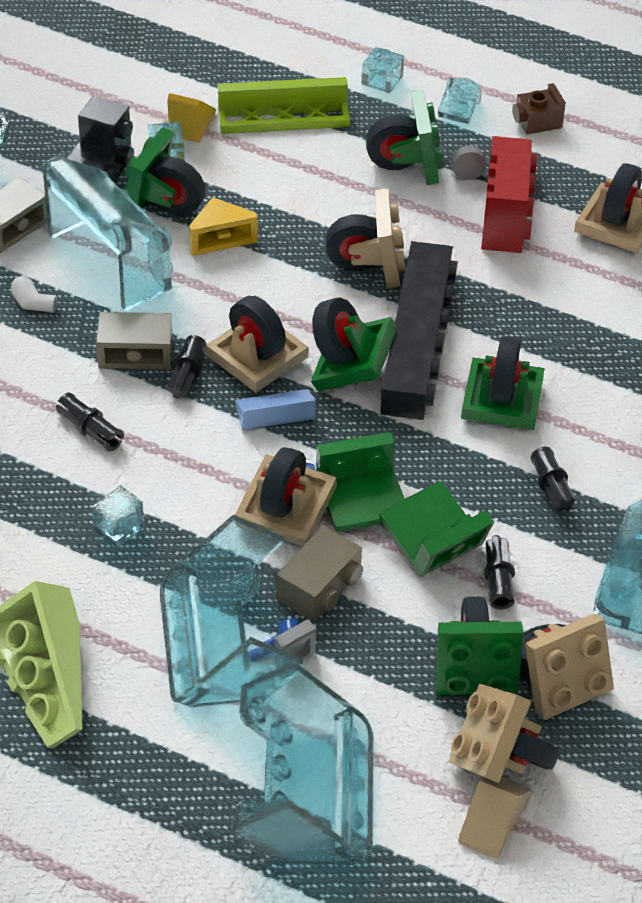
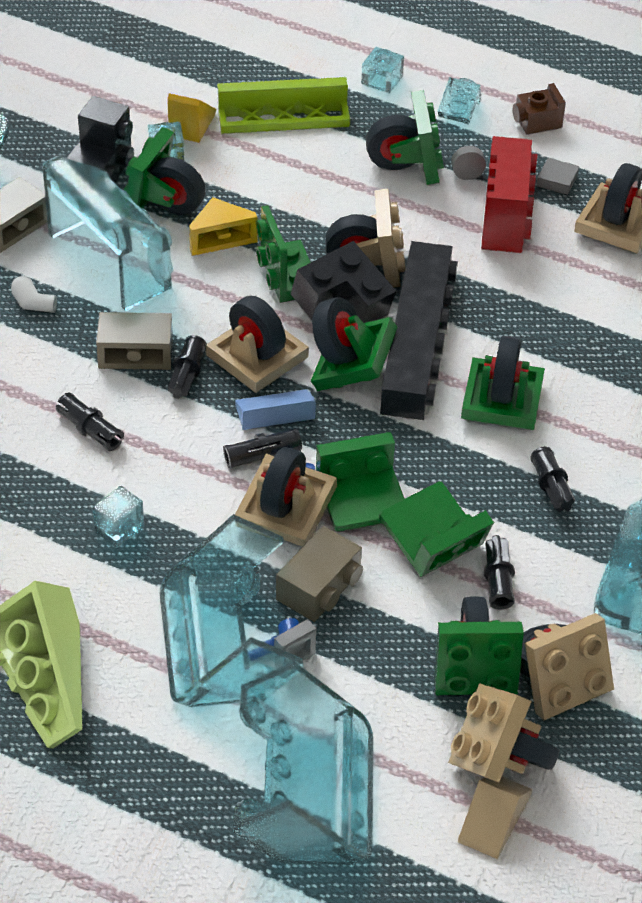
none -> black pin [223,428,302,469]
none -> green bracket [256,205,311,303]
none -> black brick [291,241,396,323]
none -> light grey tile [537,158,580,195]

